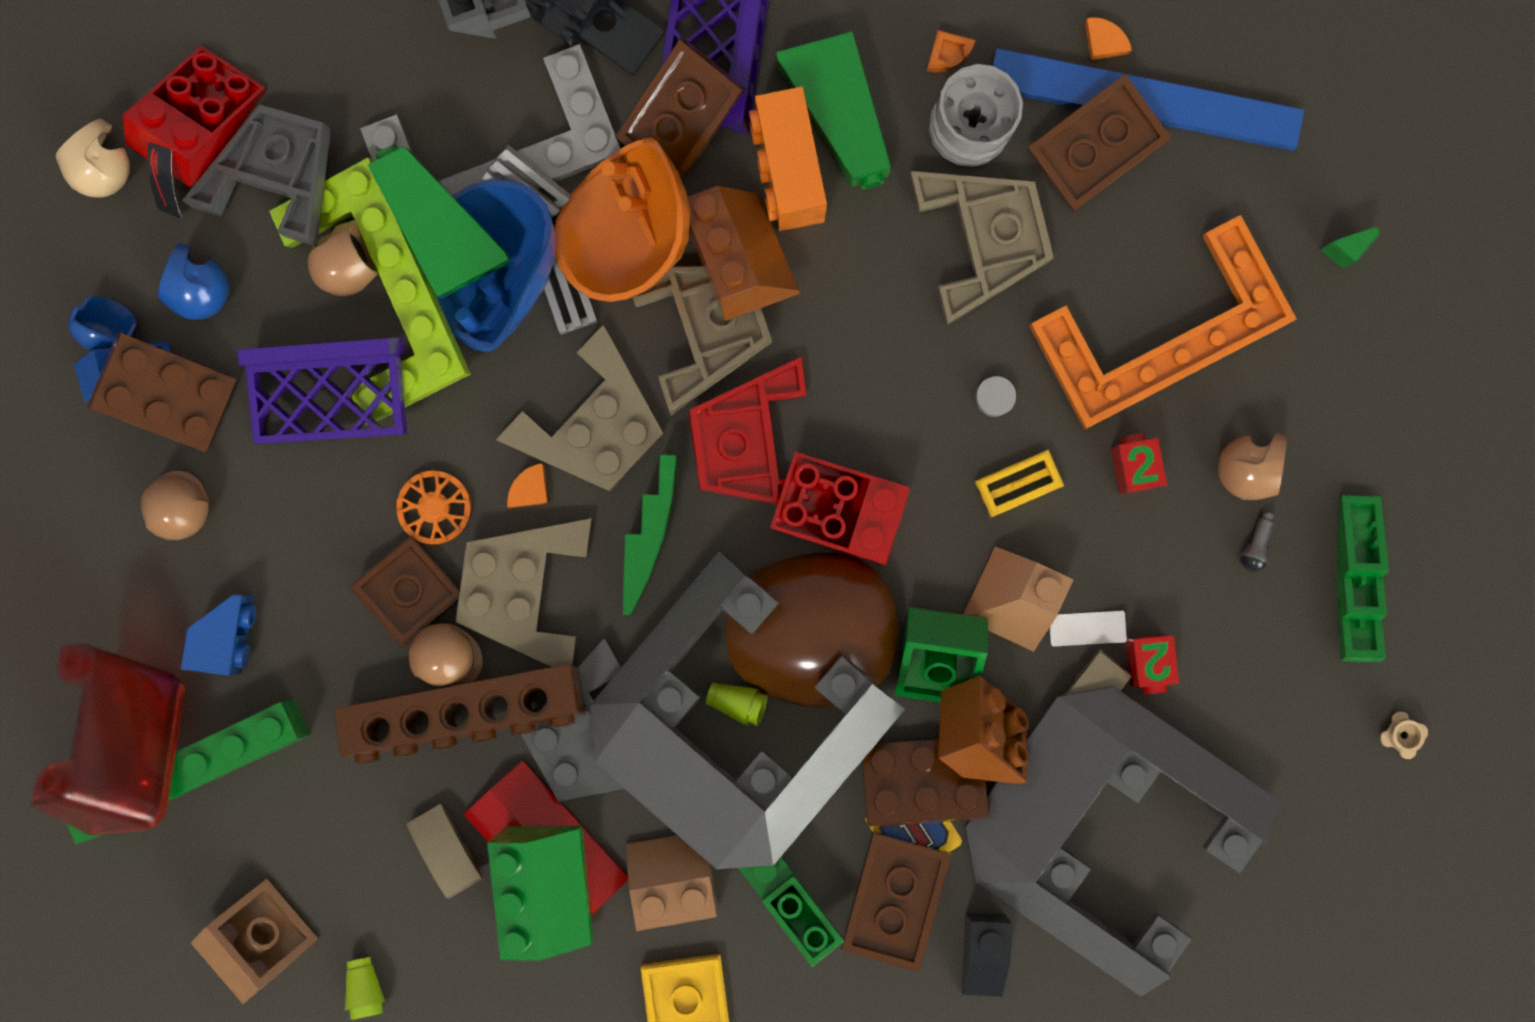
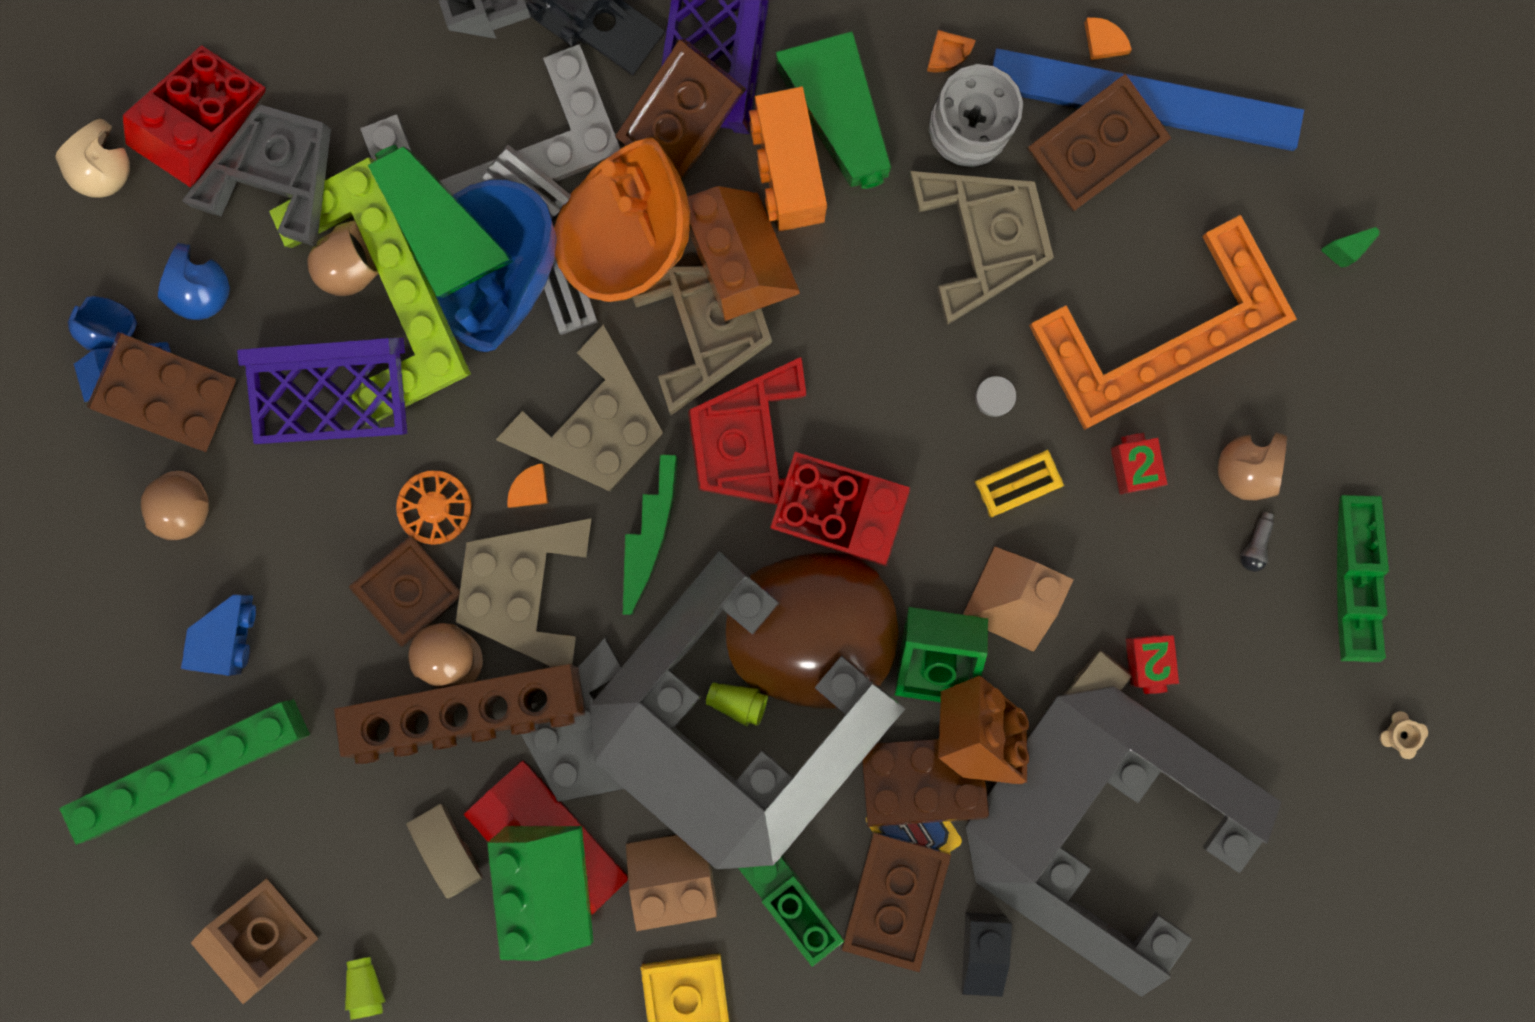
clear red windscreen [31,643,185,835] -> none
black sticker [147,142,182,218] -> none
white sticker [1050,611,1127,646] -> none

